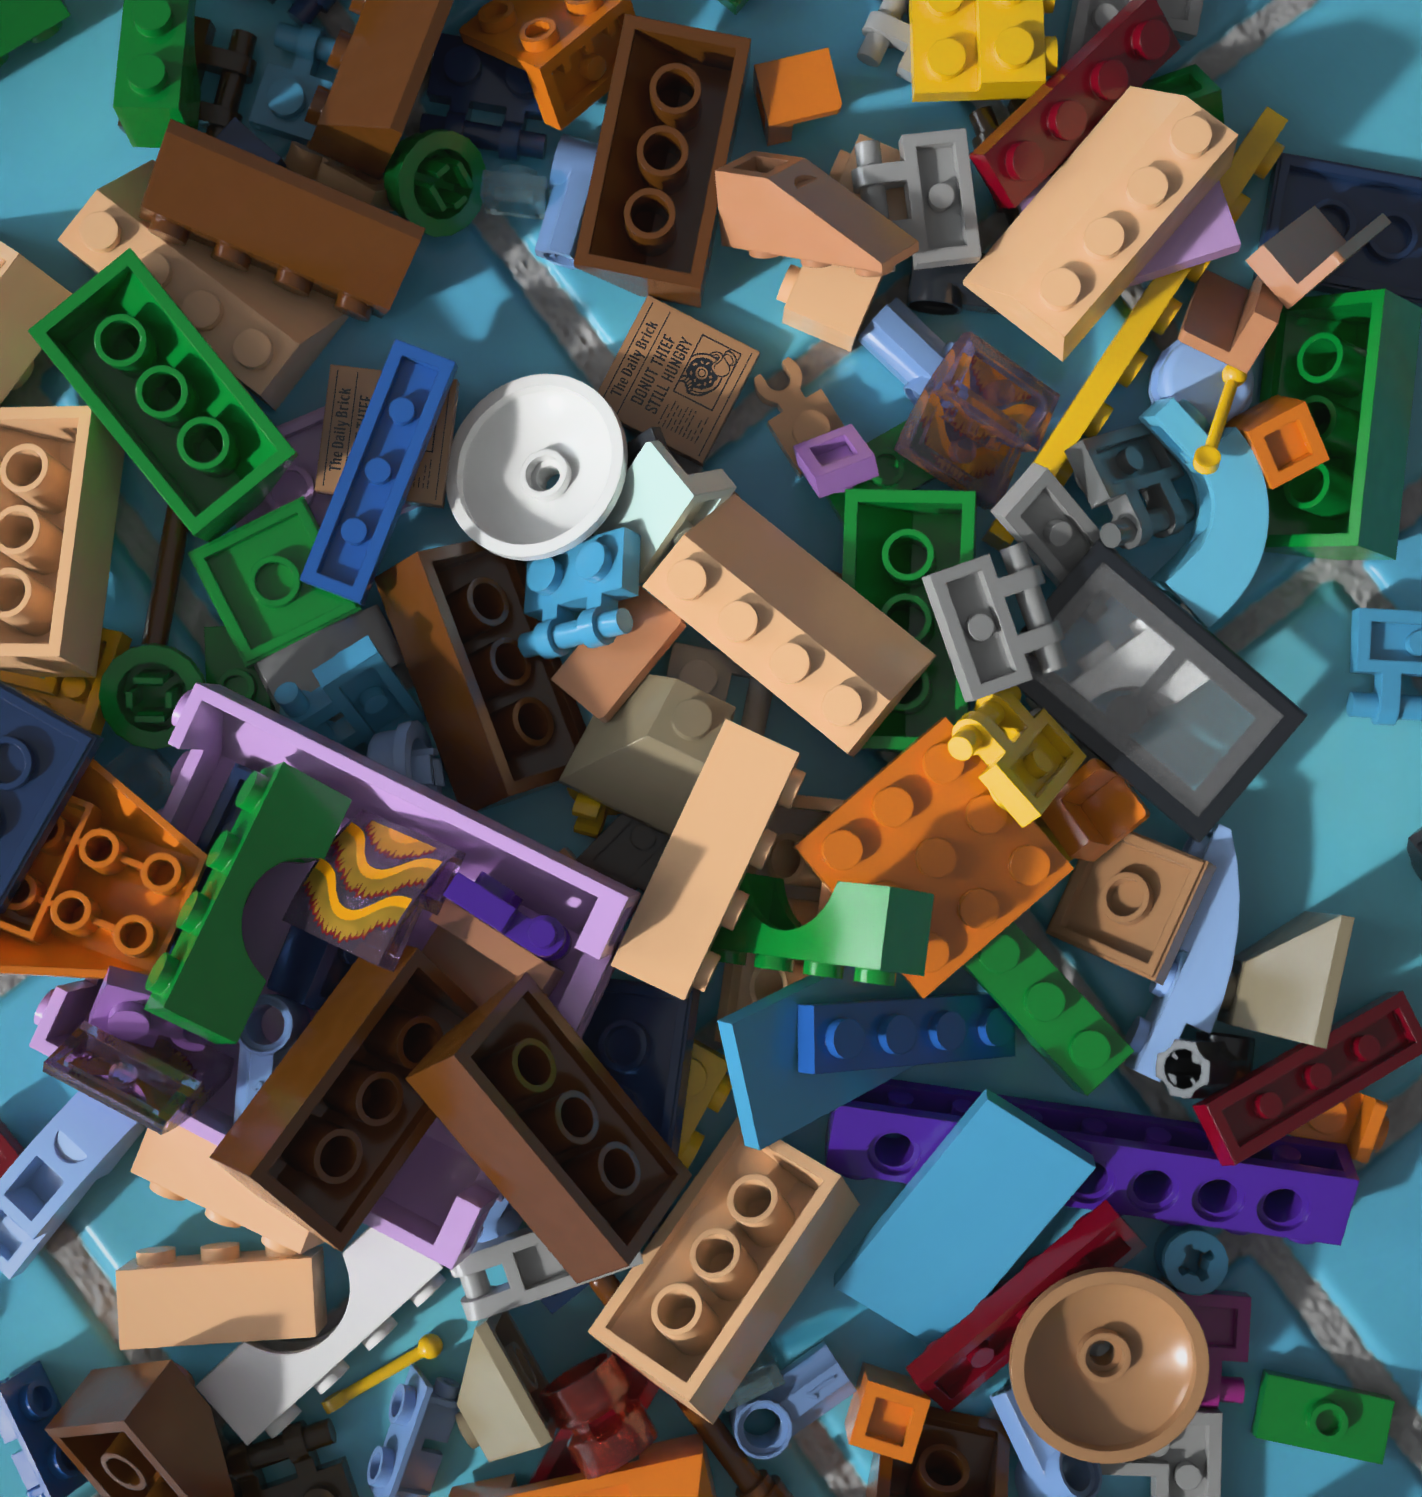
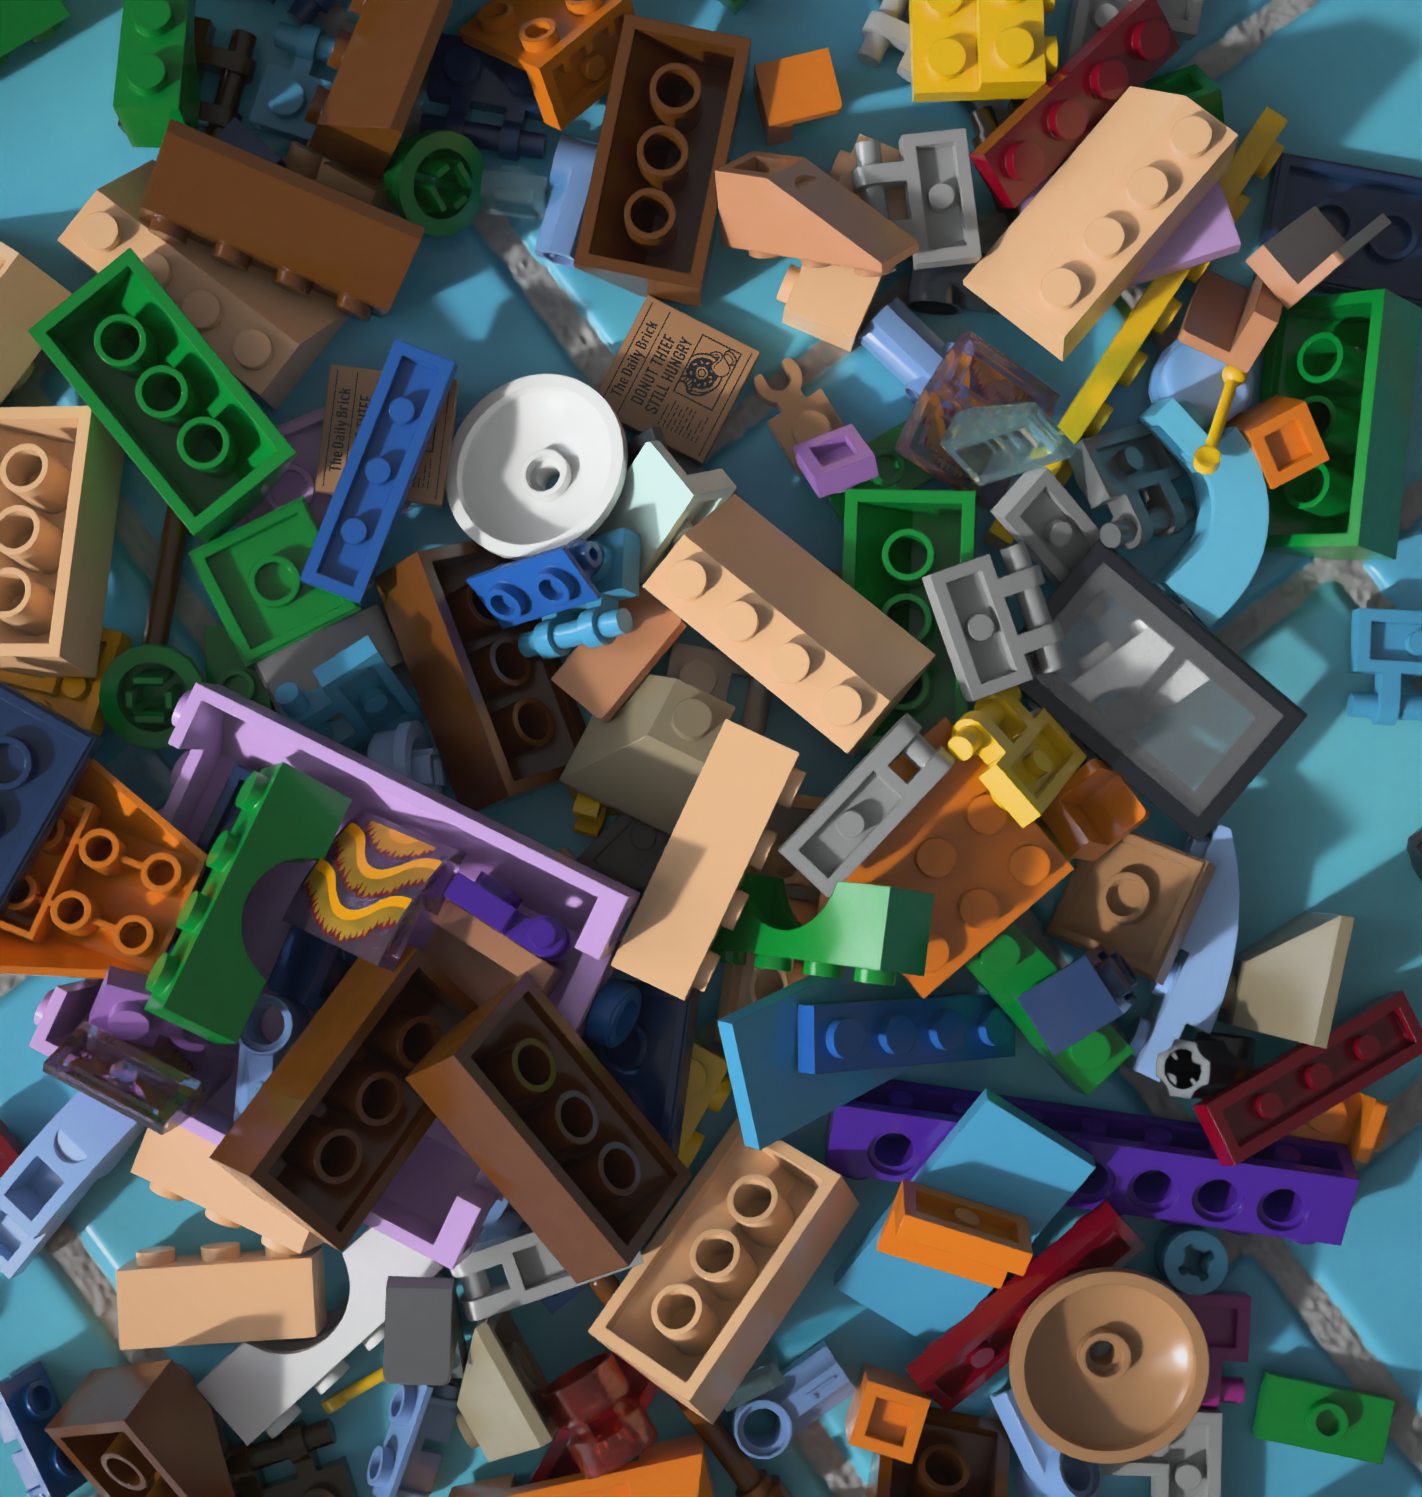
none -> dark grey slope [383,1276,468,1386]
none -> blue hinge [466,538,602,629]
none -> blue tile [586,978,642,1048]
none -> light grey plate [778,713,956,898]
none -> orange panel [876,1179,1033,1289]
none -> clear light blue slope [940,402,1077,486]
none -> dark blue slope [1017,944,1138,1057]

